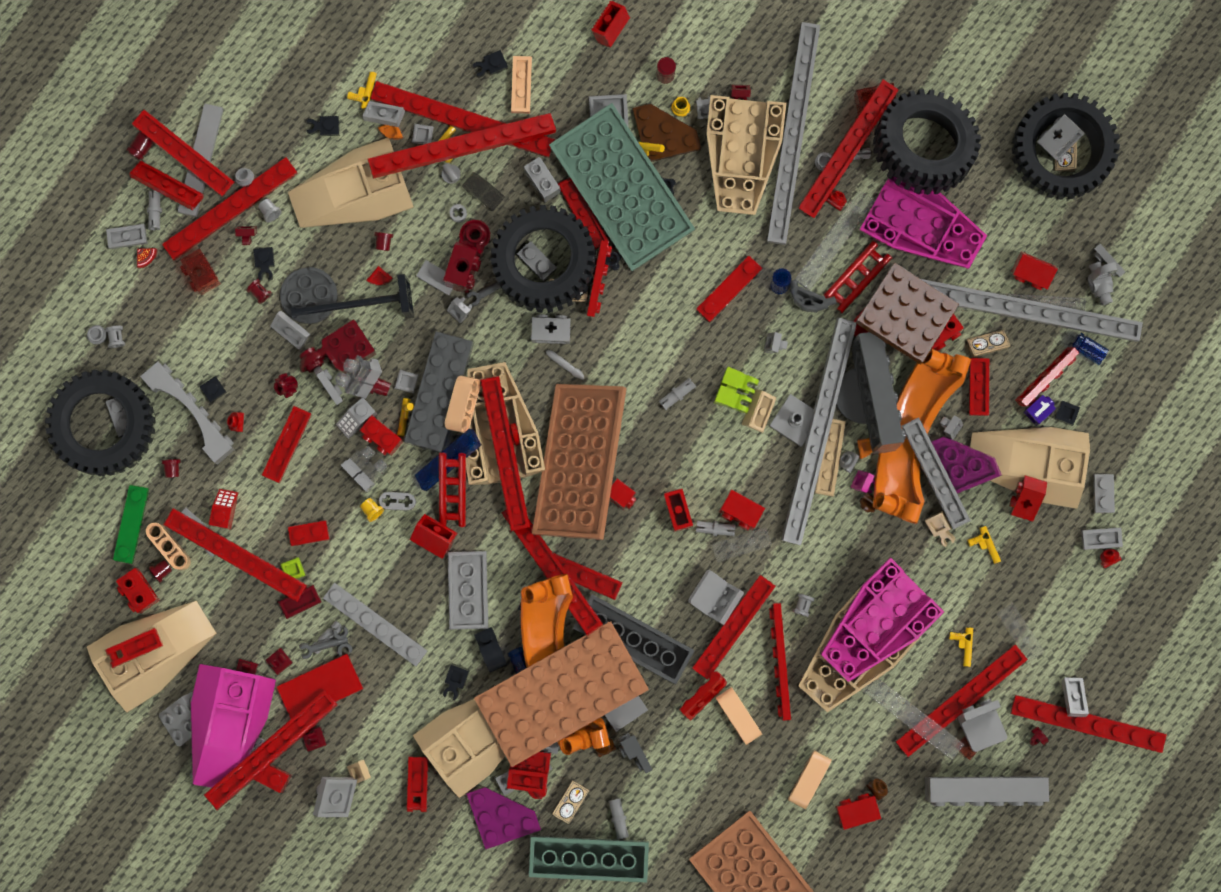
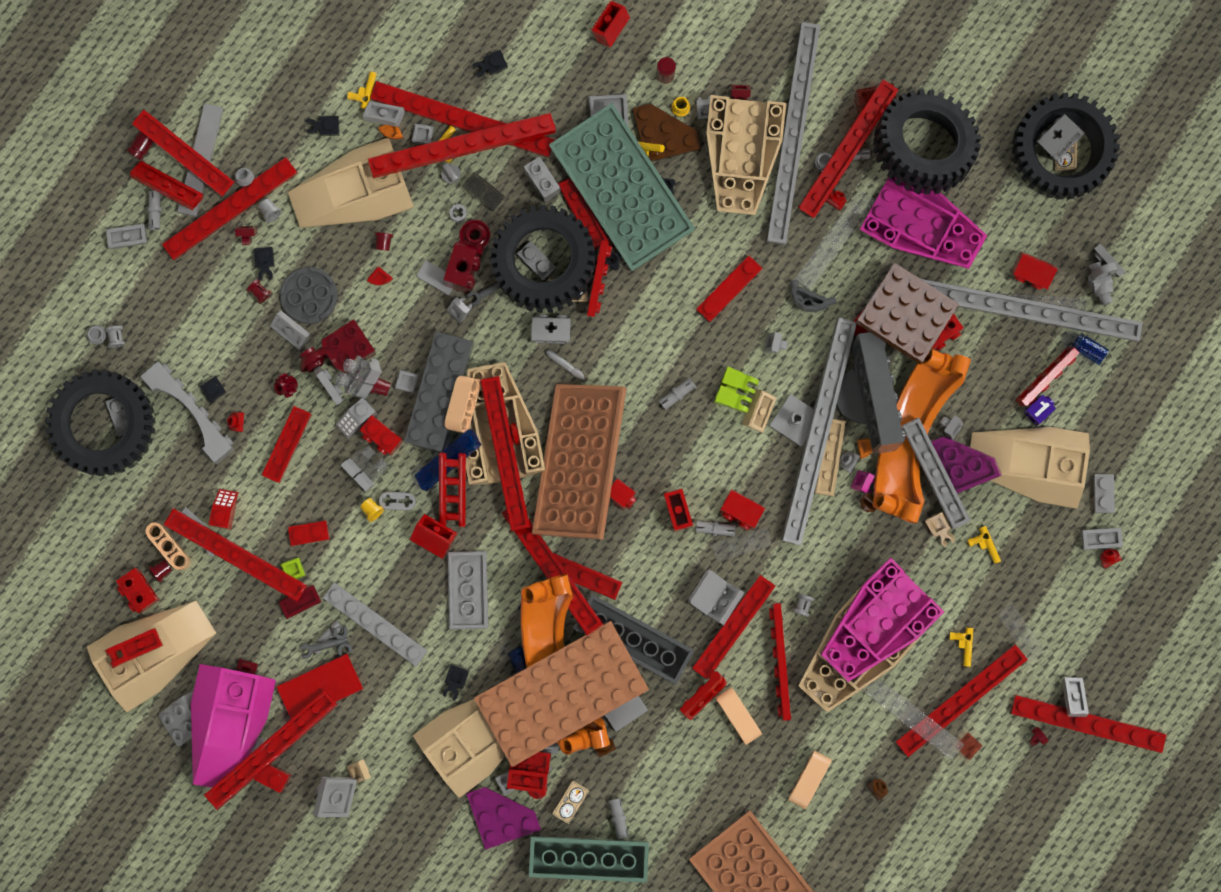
green plate [113,485,149,564] -> none
red tile [137,248,157,269] -> none
dark red piece [161,459,181,478] -> none
clear red brick [180,248,221,295] -> none
dark red tile [266,648,293,675] -> none
black tile [291,274,414,319] -> none
dark red tile [303,727,327,752] -> none
yellow hose [397,398,414,437] -> none
red plate [407,757,428,812] -> none
black brick [474,627,507,673] -> none
light nougat plate [511,56,532,114] -> none
dark grey plate [618,733,653,773] -> none
clear blue piece [770,268,792,295] -> none
red bar [823,241,892,314] -> none
red brick [835,793,882,830] -> none
light grey brick [925,777,1049,806] -> none
light grey bracket [957,699,1007,752] -> none
slope [967,330,1010,358] -> none
red plate [969,358,990,416] -> none
red brick [1009,475,1047,522] -> none
black plate [1054,401,1080,426] -> none

